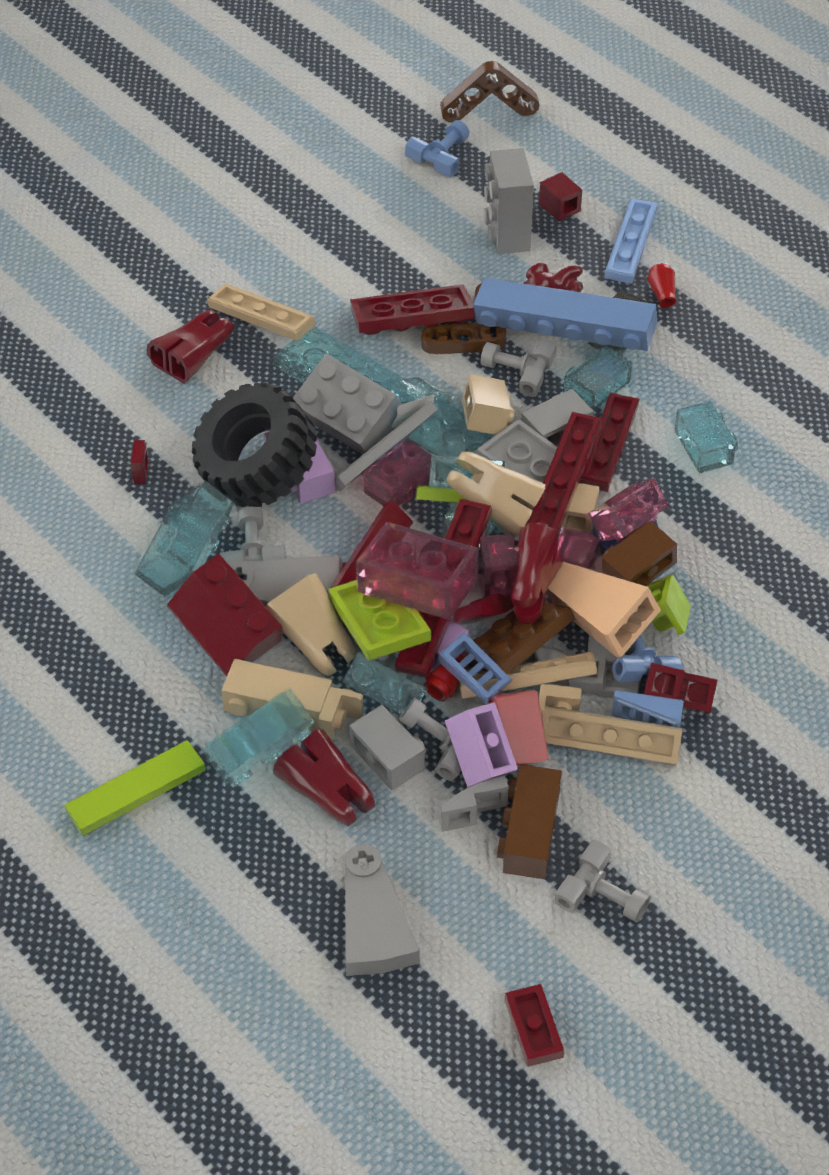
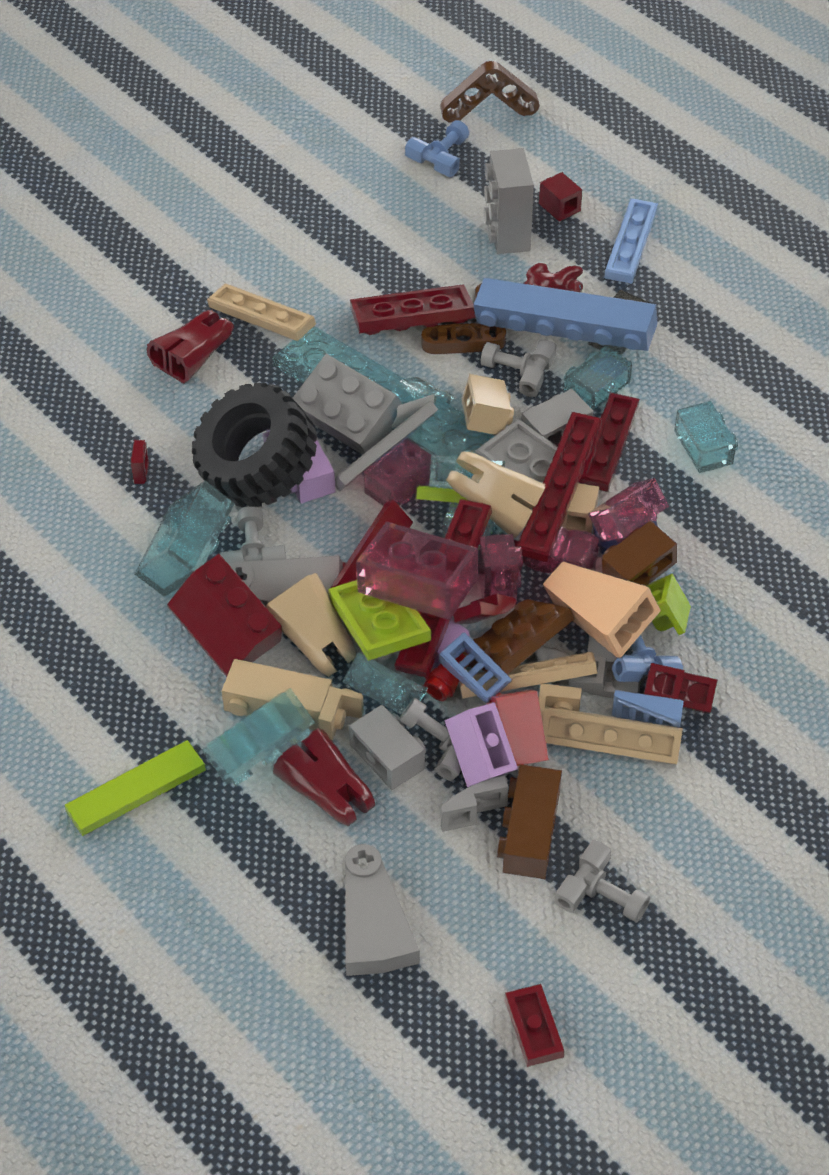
dark red piece [511,523,563,624] -> none
red cone [647,263,676,308] -> none

